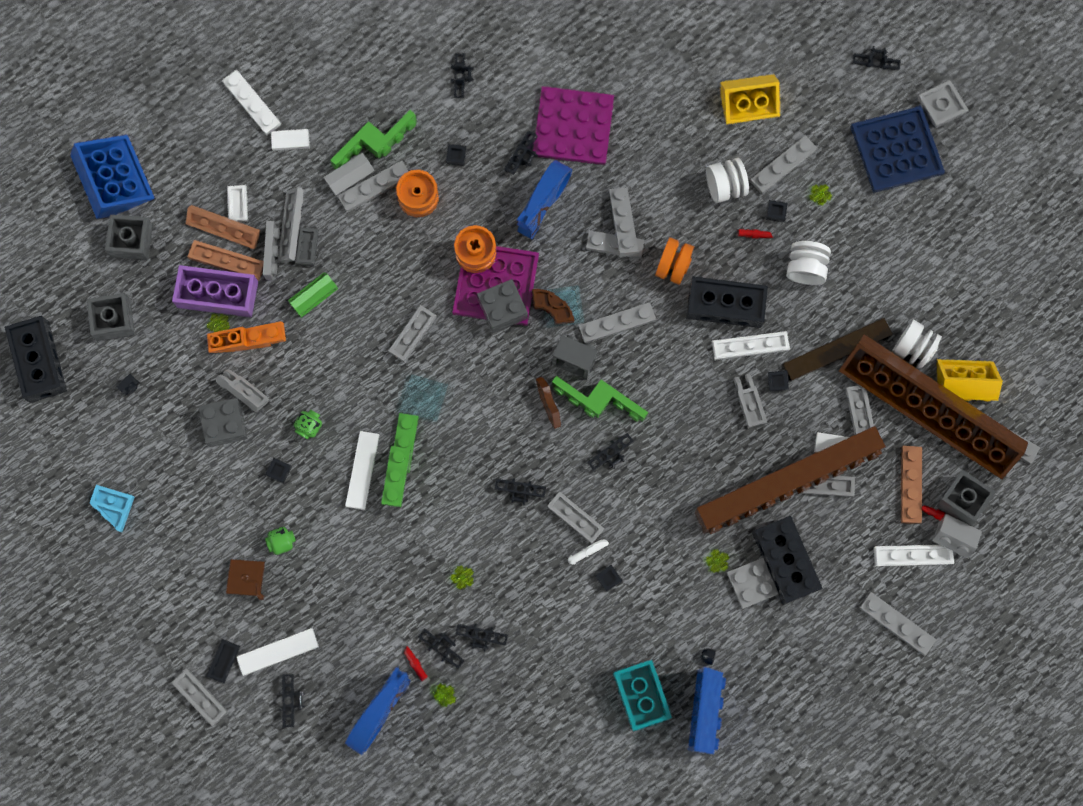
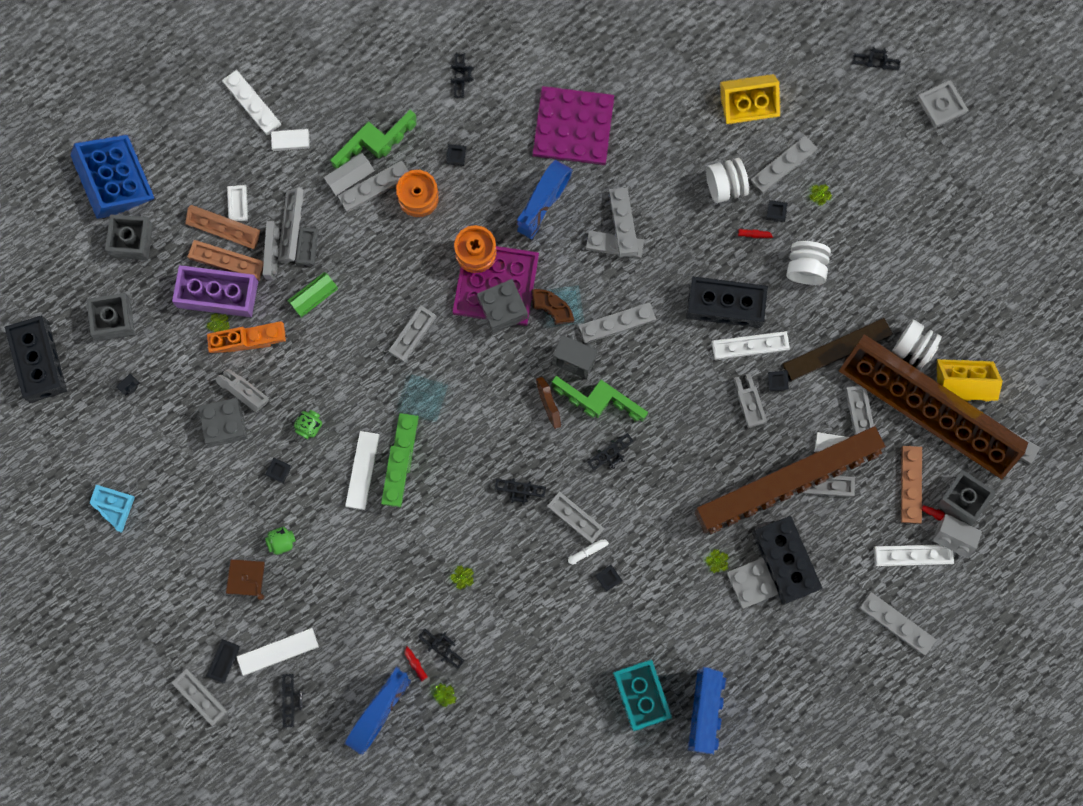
black piece [455,623,508,652] -> none
black piece [504,130,538,175] -> none
orange wheel [655,237,695,285] -> none
black hinge [700,648,716,665] -> none
dark blue plate [850,106,945,193] -> none

